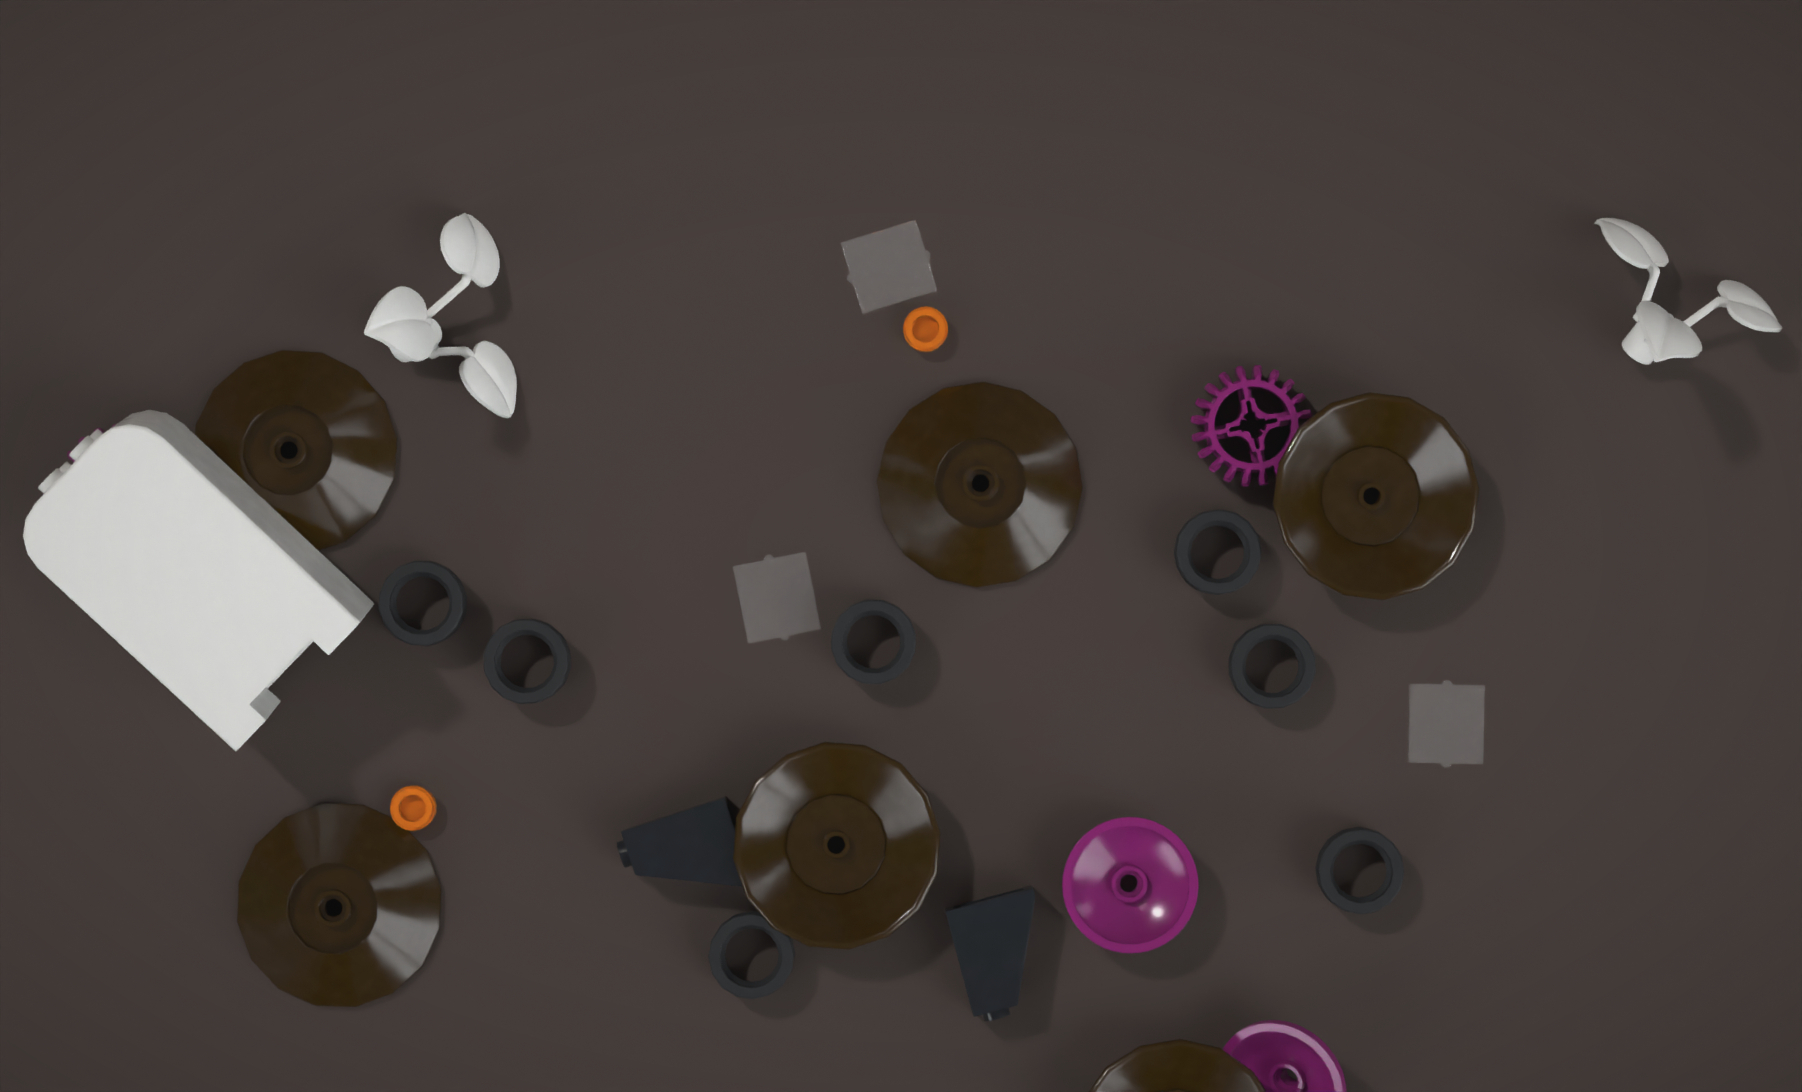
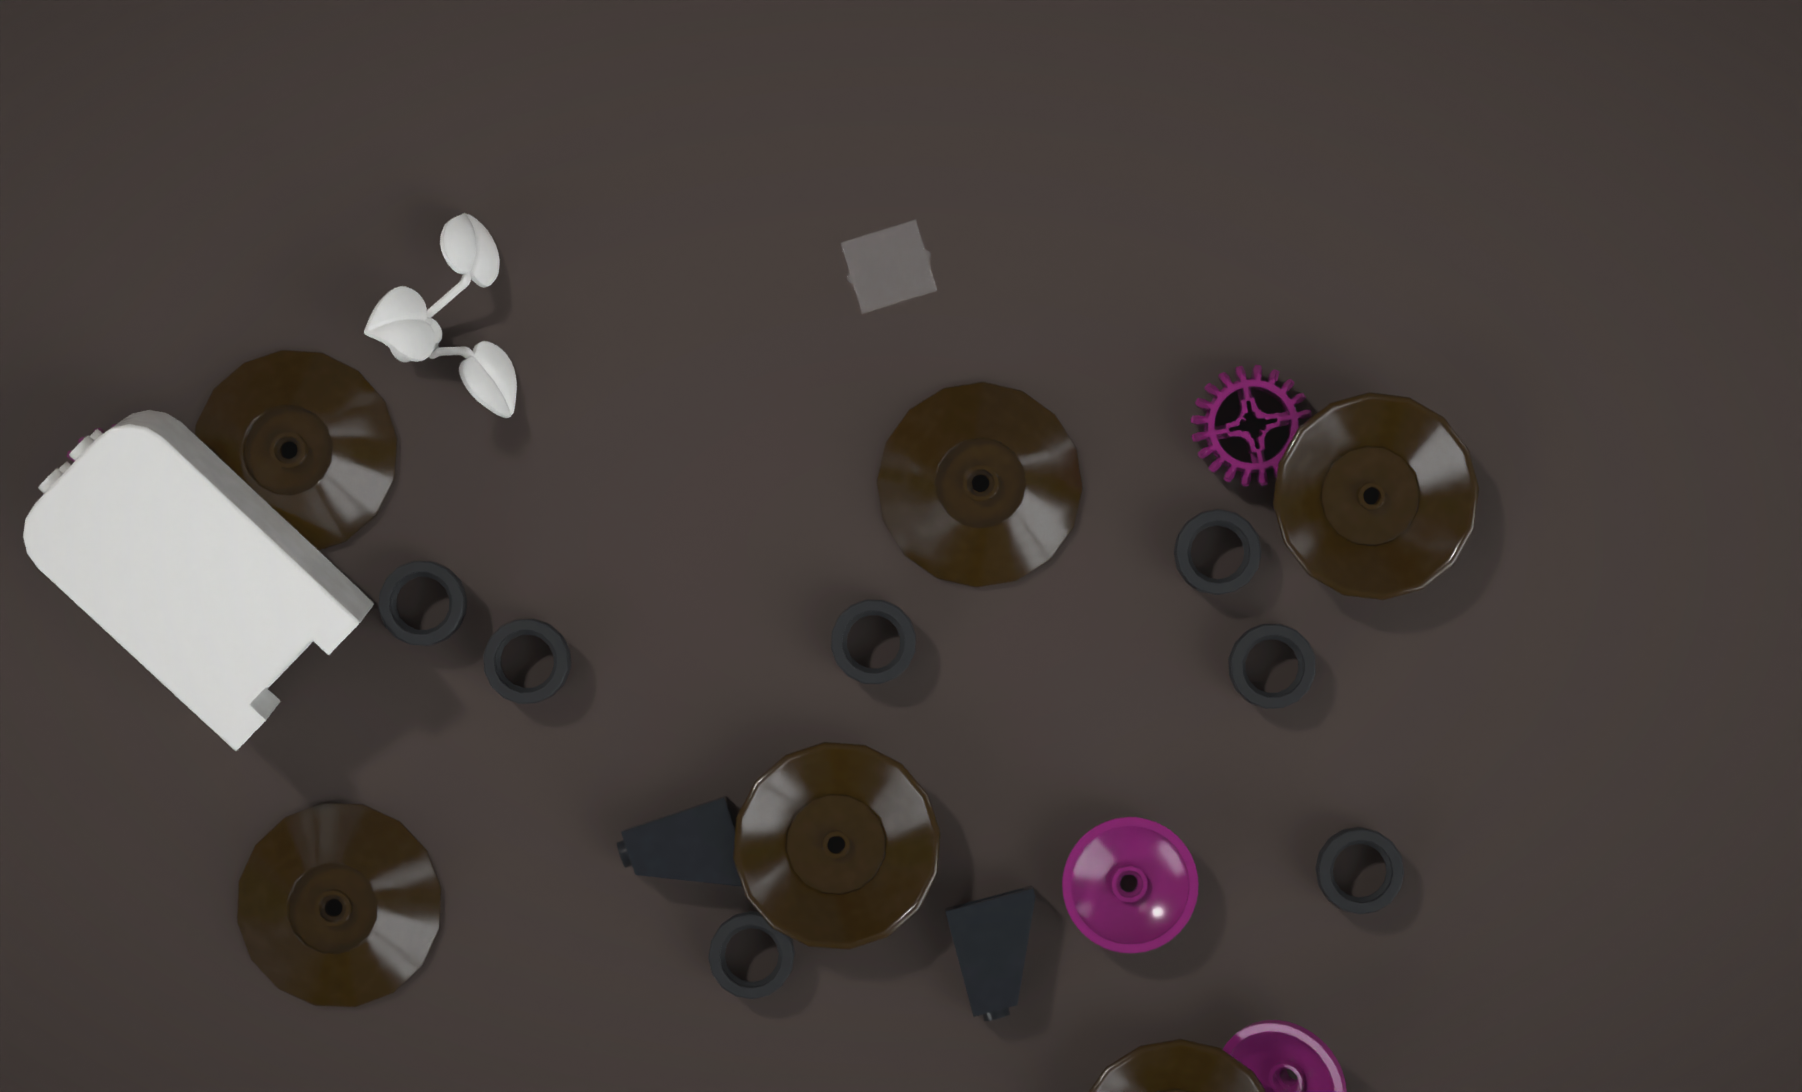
orange tile [390,785,437,831] -> none
clear piece [733,552,821,643] -> none
orange tile [903,306,948,352] -> none
clear piece [1408,680,1485,768] -> none
white plant [1594,218,1782,365] -> none

